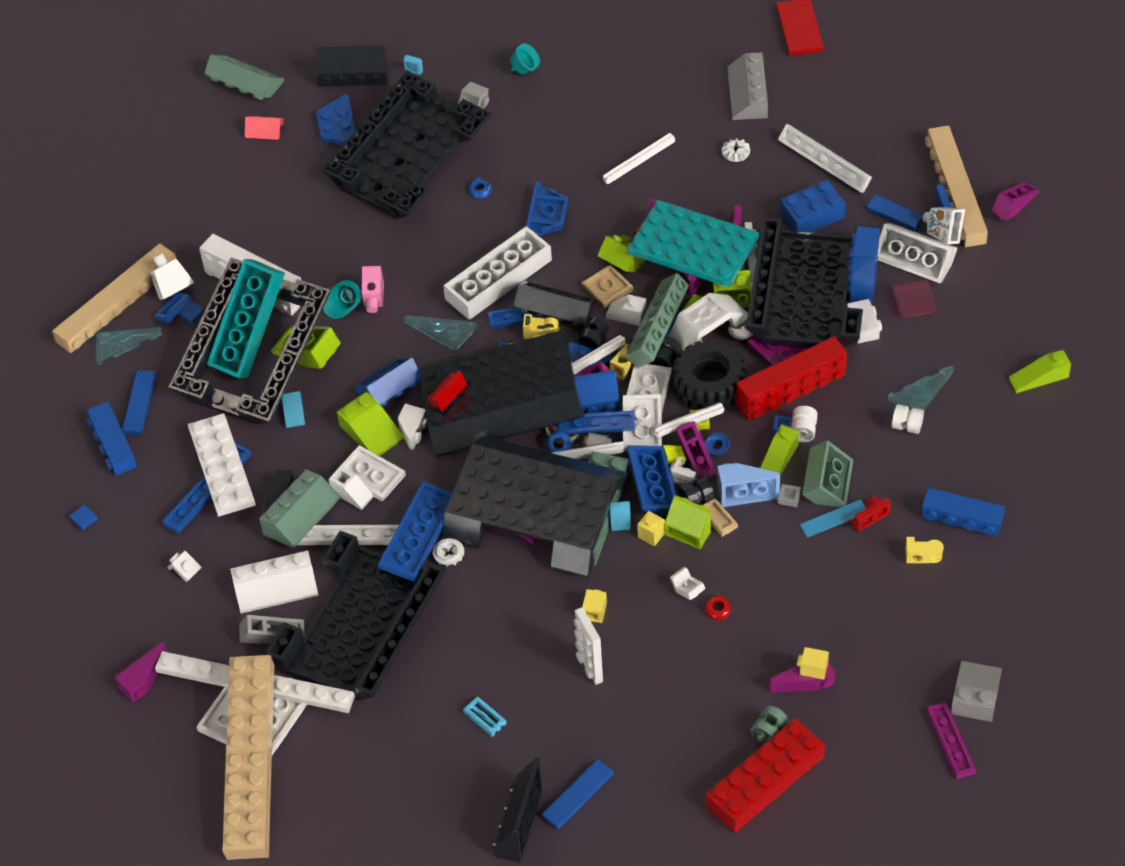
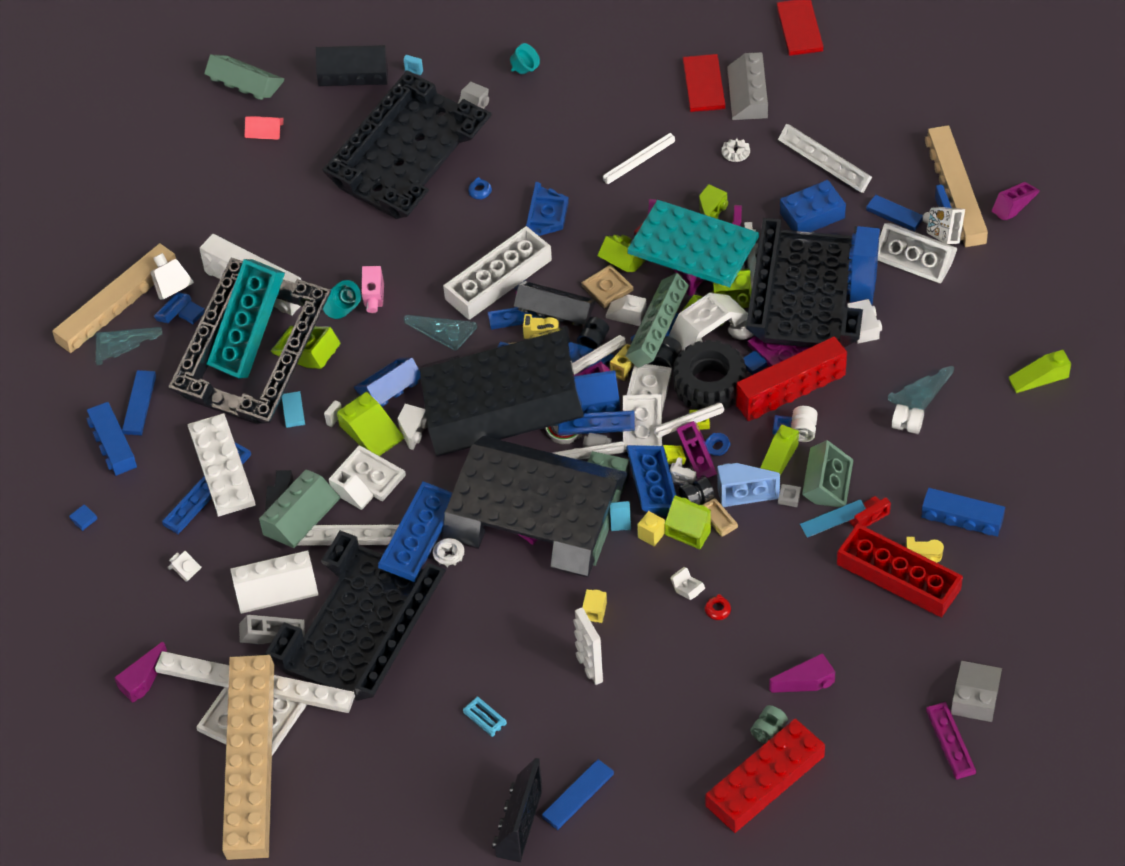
blue wing [316,94,355,145] -> none
red panel [427,371,467,411] -> none
blue piece [547,431,572,453] -> none
light yellow brick [797,647,829,680] -> none
clear pink tile [891,280,937,318] -> none
none -> white tile [324,400,342,427]
none -> red tile [683,54,725,112]
none -> lime slope [699,184,728,219]
none -> blue tile [744,351,767,375]
none -> red brick [837,523,963,618]

